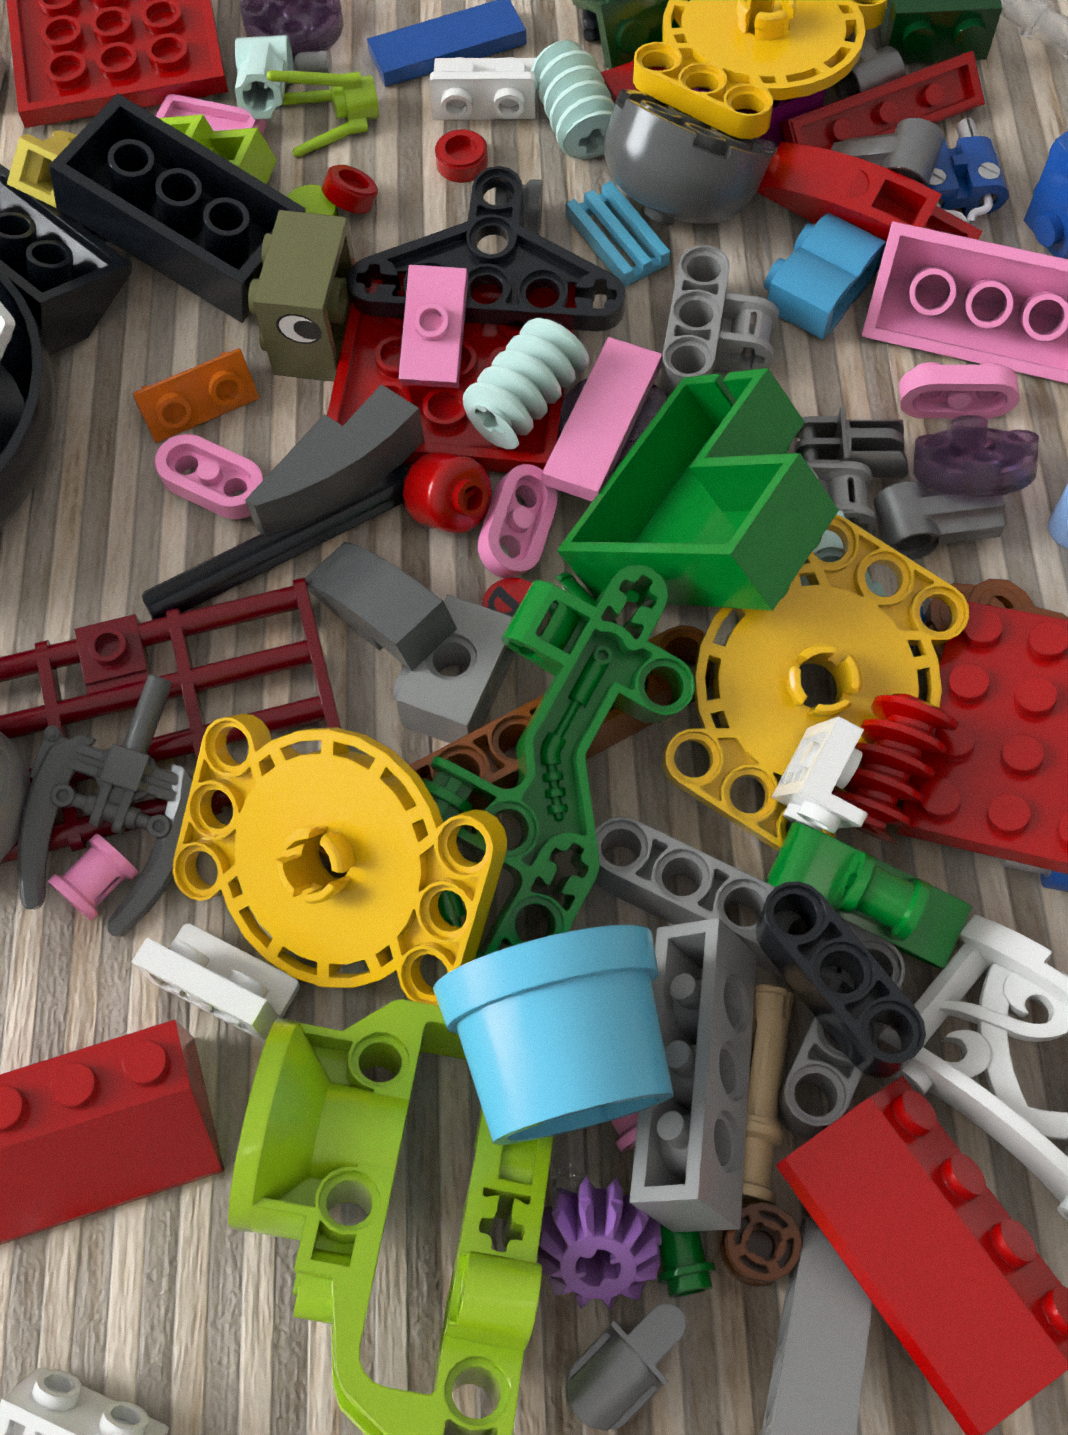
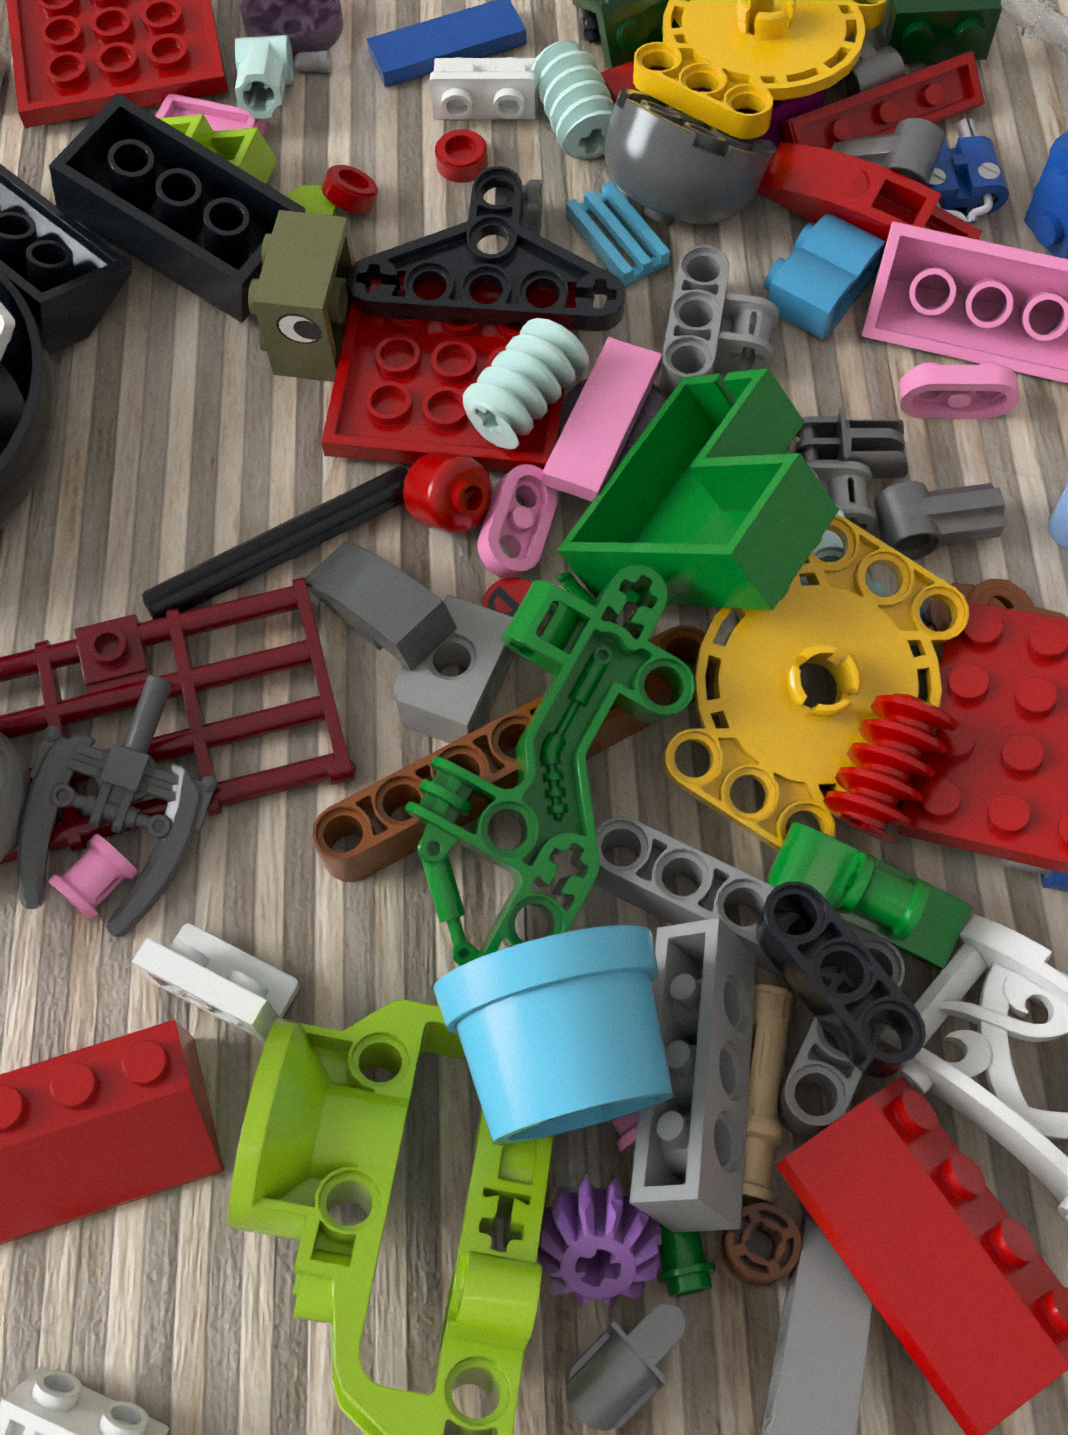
light yellow leg [7,130,77,208] -> none
orange hinge [133,348,260,443] -> none
bright pink plate [155,434,264,519] -> none
yellow piece [172,713,508,1006] -> none
dark grey slope [245,384,424,537] -> none
lime plant [266,70,379,157] -> none
bright pink plate [398,265,469,388] -> none
white bracket [771,716,868,833] -> none
clear purple tile [913,415,1039,497] -> none

